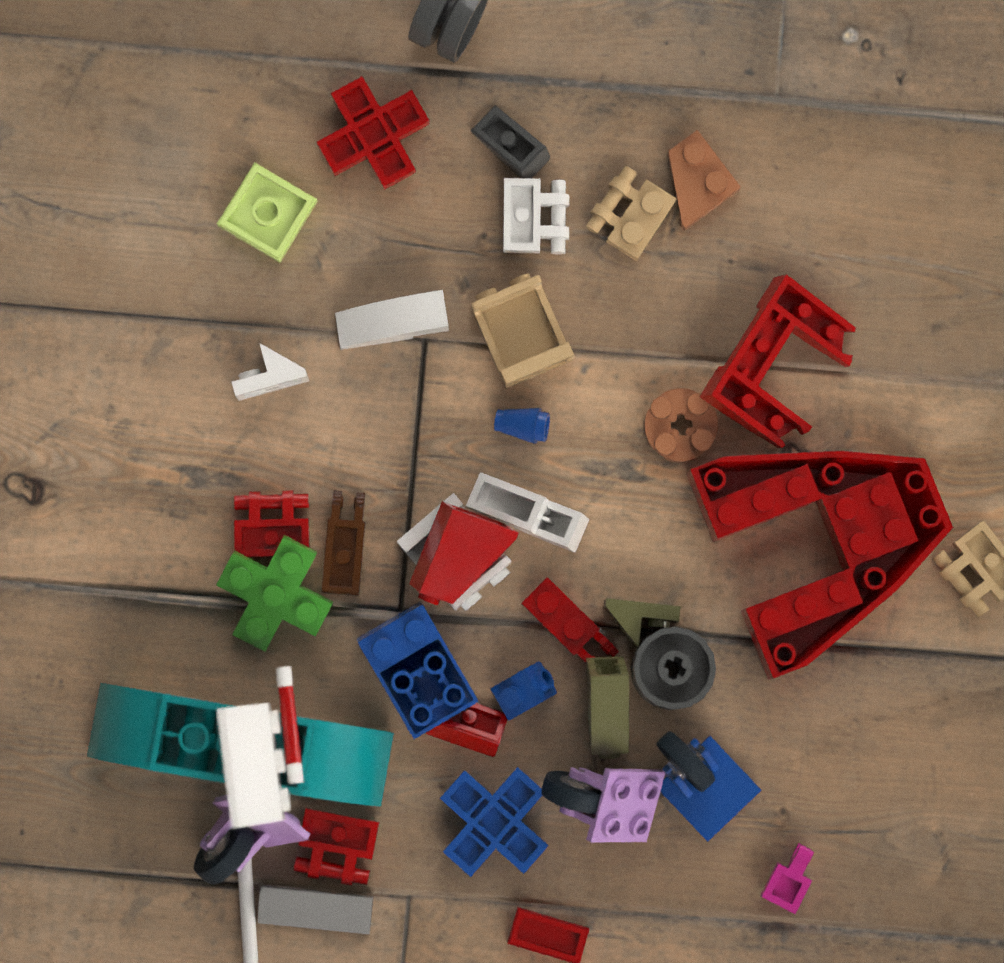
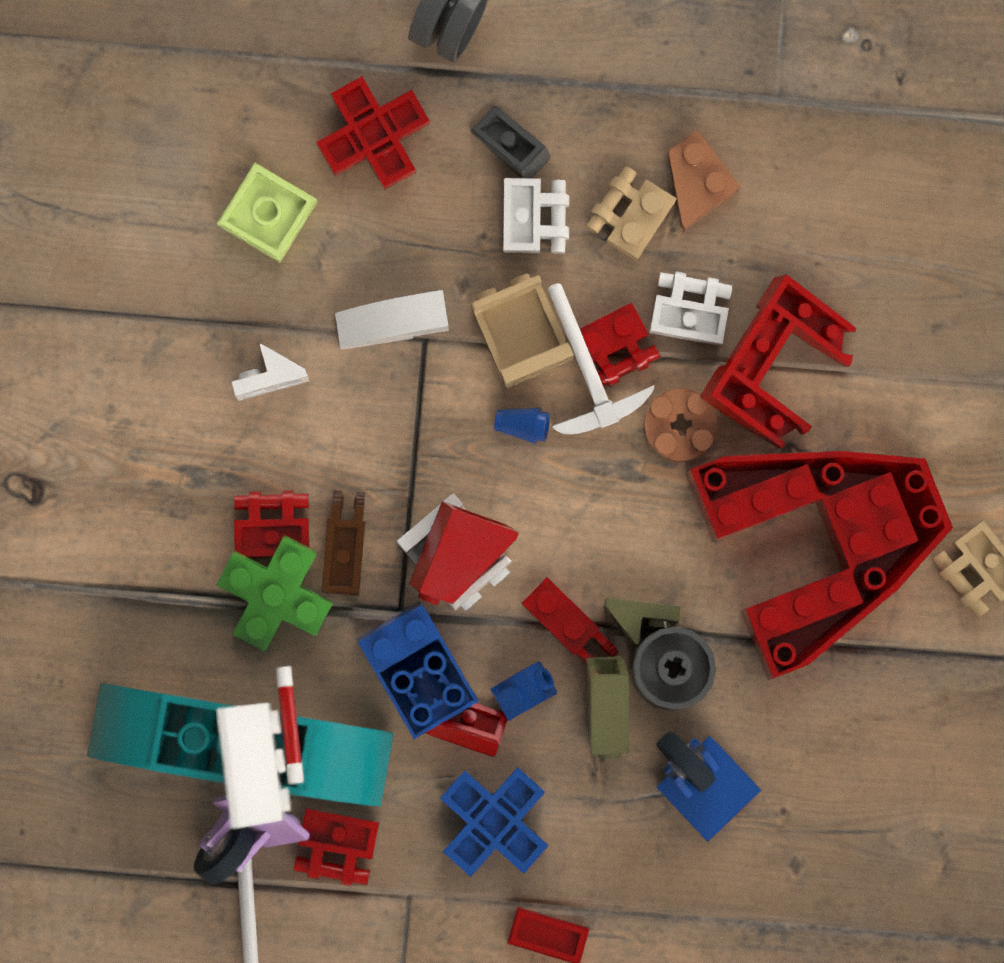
light grey slope [258,885,374,935] -> none
white slope [466,472,589,553] -> none
lavender plate [542,767,665,842] -> none
dark pink plate [761,843,814,914] -> none
none -> white piece [548,283,654,434]
none -> red plate [566,302,660,387]
none -> white plate [649,271,733,346]

